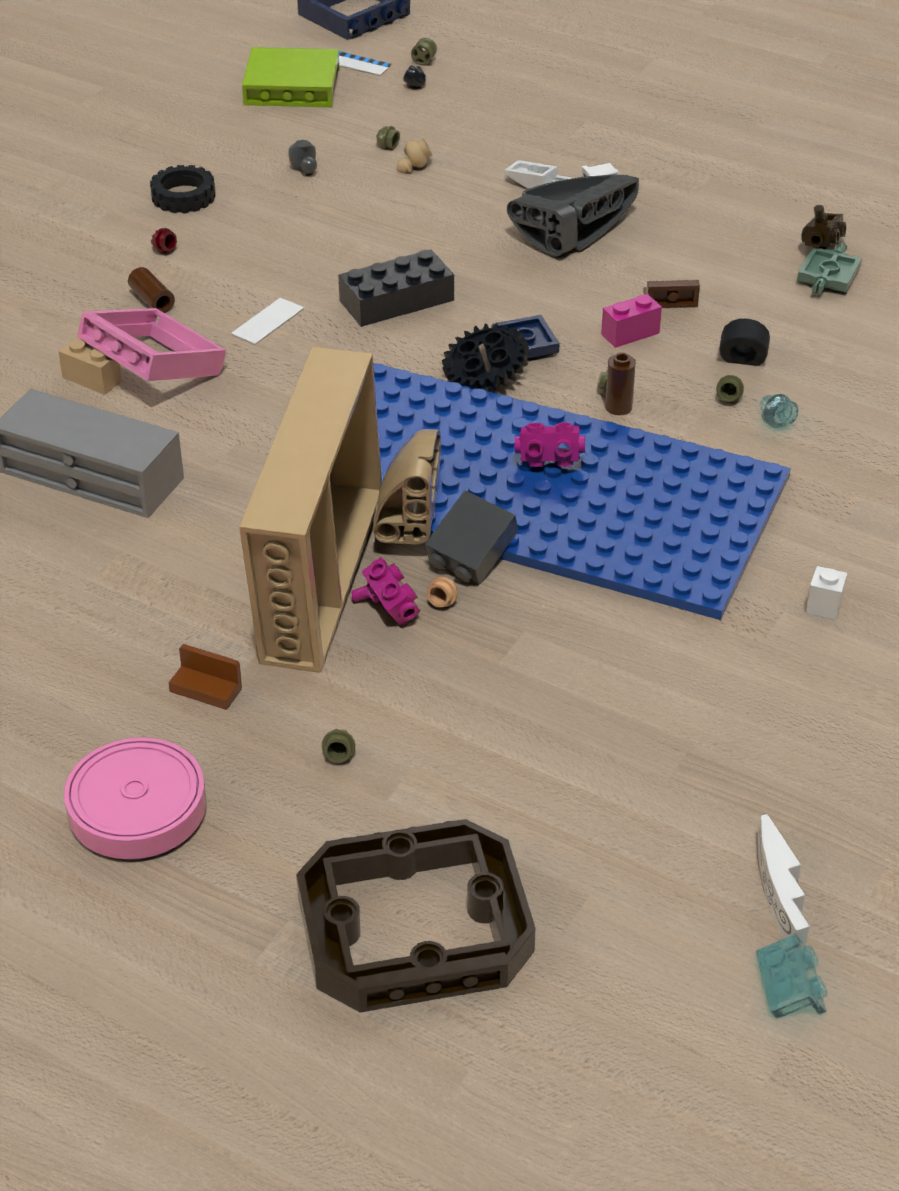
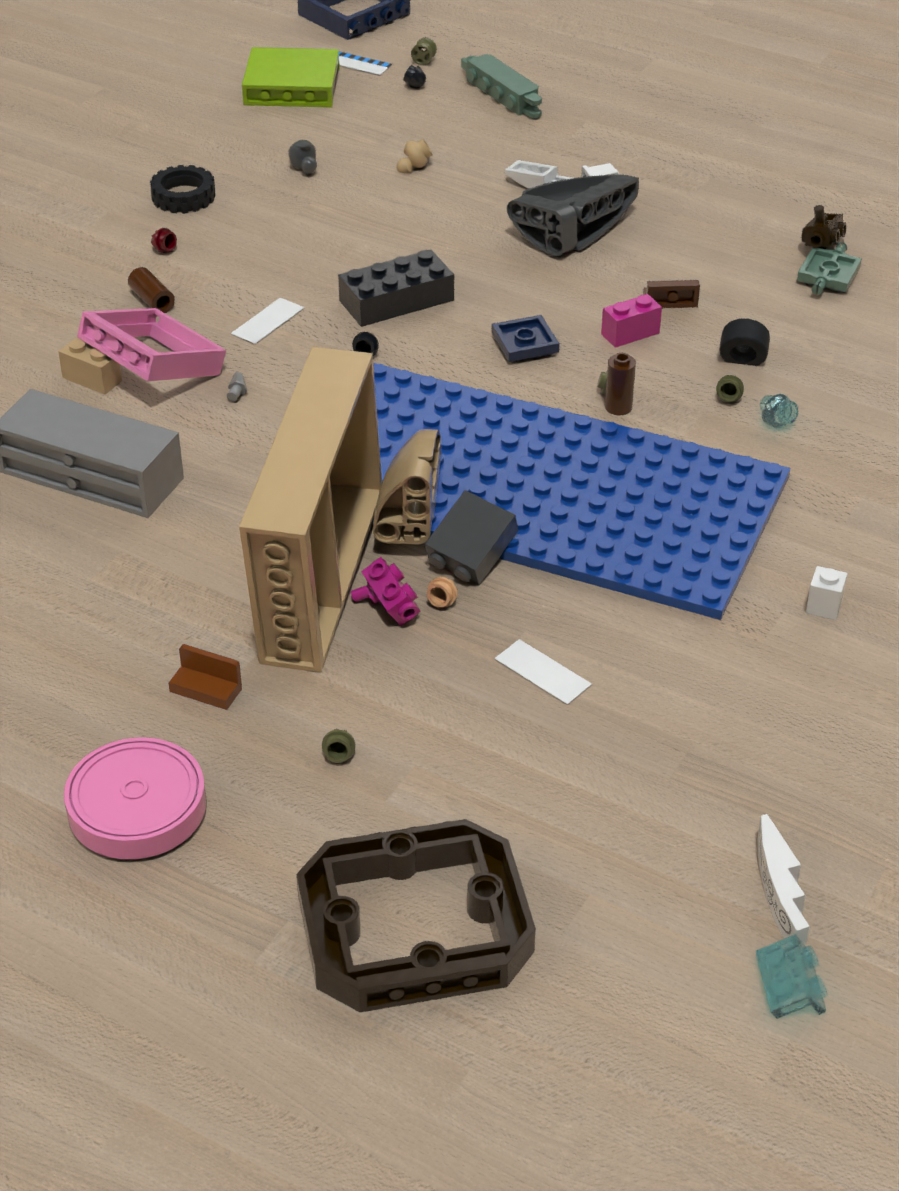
olive plate [376,126,400,149] -> none
black gear [442,323,530,391] -> none
dark pink brick [515,423,585,467] -> none
none -> light grey bar [227,372,248,401]
none -> black plate [352,332,379,356]
none -> sand green hinge [461,54,542,119]
none -> white sticker [494,639,592,704]

